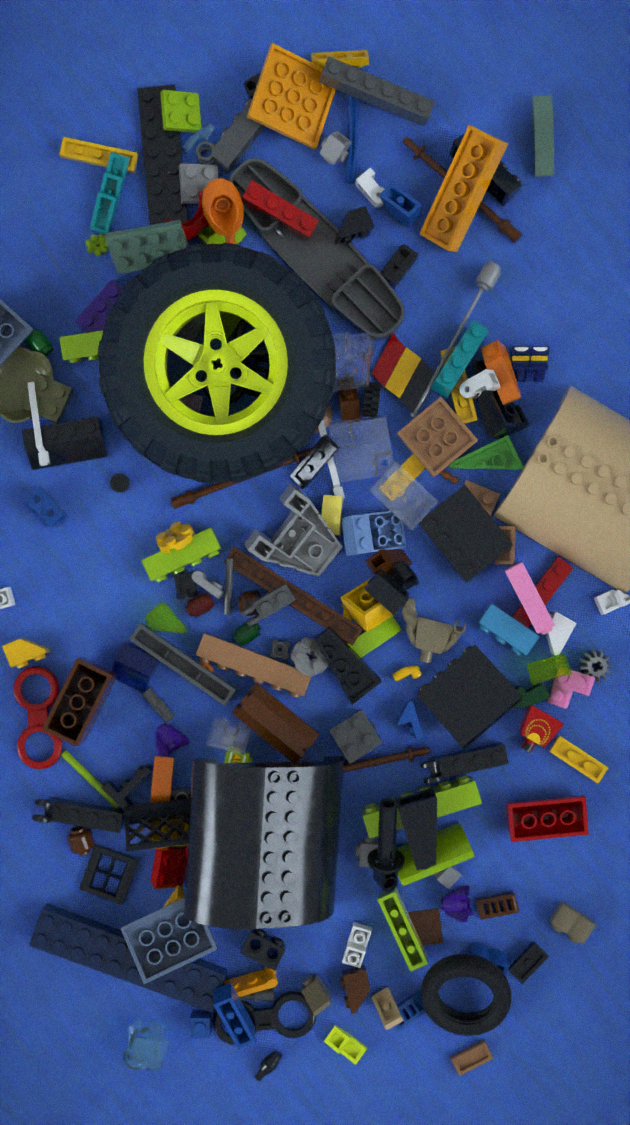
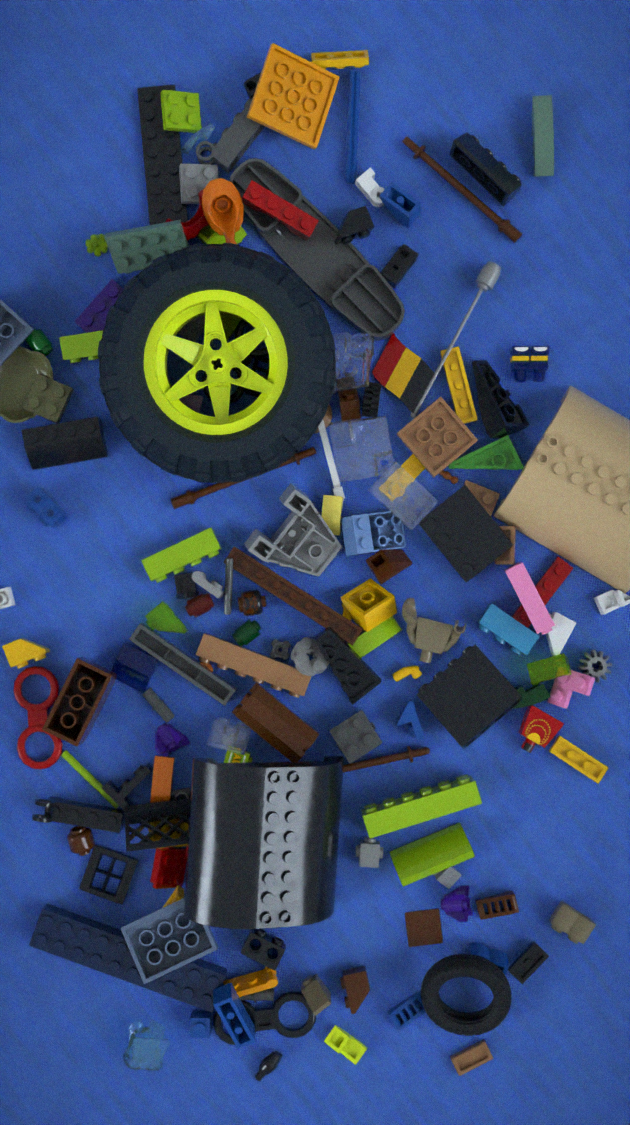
white piece [28,382,50,466] -> none
yellow plate [59,137,138,173] -> none
teal slope [90,151,131,234] -> none
black tile [110,473,130,493] -> none
yellow plate [155,521,195,553] -> none
dark grey hinge [240,582,296,626] -> none
black plate [290,434,339,489] -> none
dark grey brick [319,56,435,126] -> none
light grey brick [319,131,352,165] -> none
white slope [342,922,372,968] -> none
black hinge [364,568,410,615] -> none
black piece [367,798,405,892] -> none
tan plate [371,987,404,1030] -> none
lime brick [377,888,428,972] -> none
black piece [392,561,419,591] -> none
black slope [395,788,437,870] -> none
light orange arch [419,125,509,252] -> none
black hinge [420,742,509,783] -> none
teal arch [431,320,489,398] -> none
white leg [460,369,501,398] -> none
orange slope [481,340,521,405] -> none
red brick [506,795,589,842] -> none

